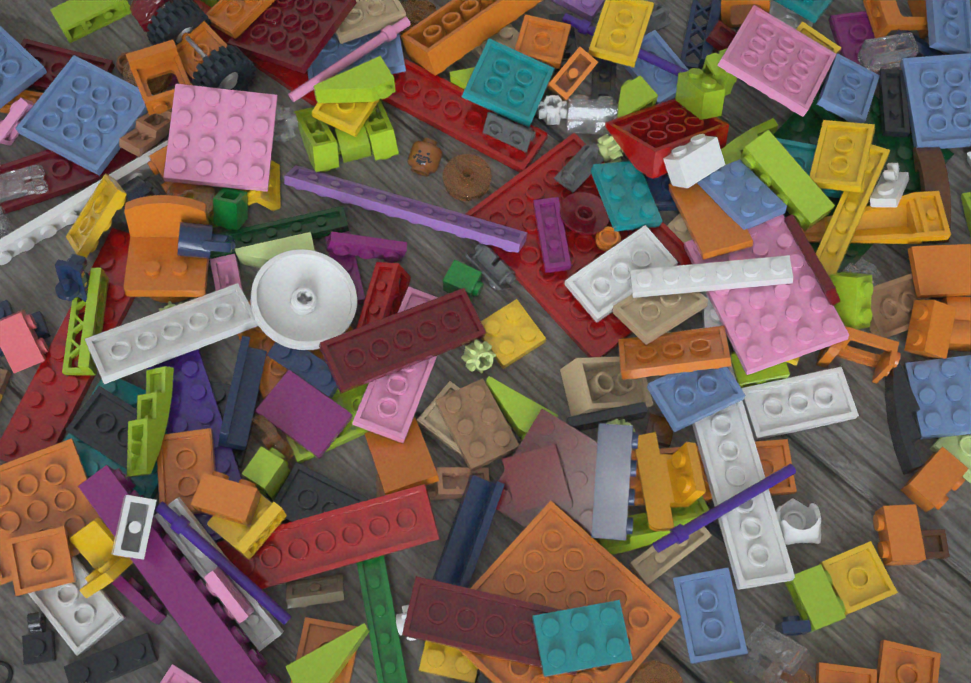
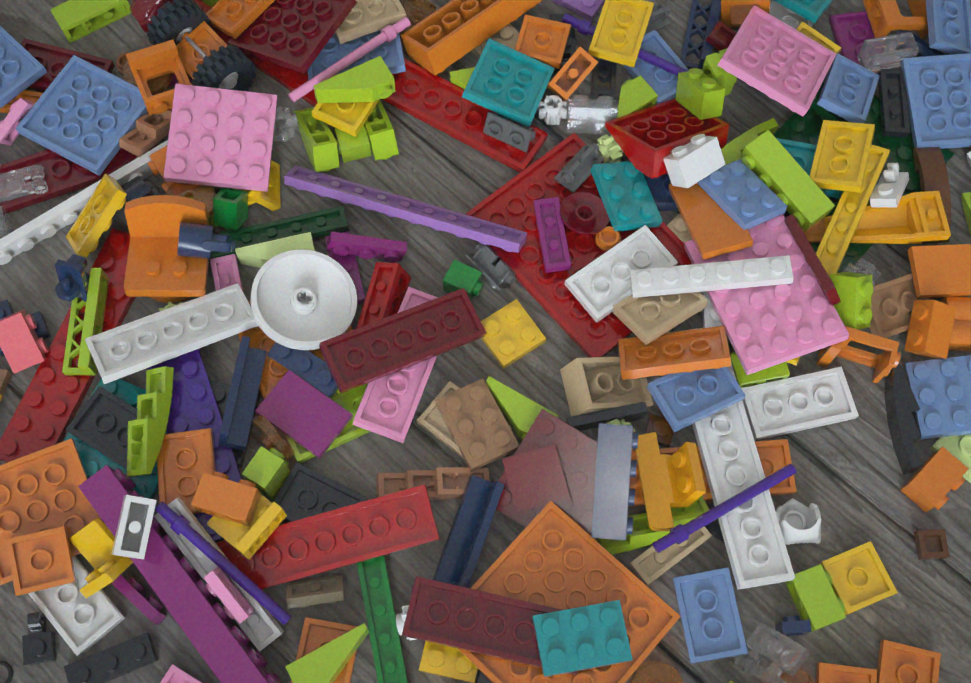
orange tile [364,417,439,495] -> none
dark orange head [407,138,443,177] -> none
clear orange plate [443,154,492,201] -> none
yellowish green gear [461,339,496,373] -> none
orange brick [873,504,926,566] -> none

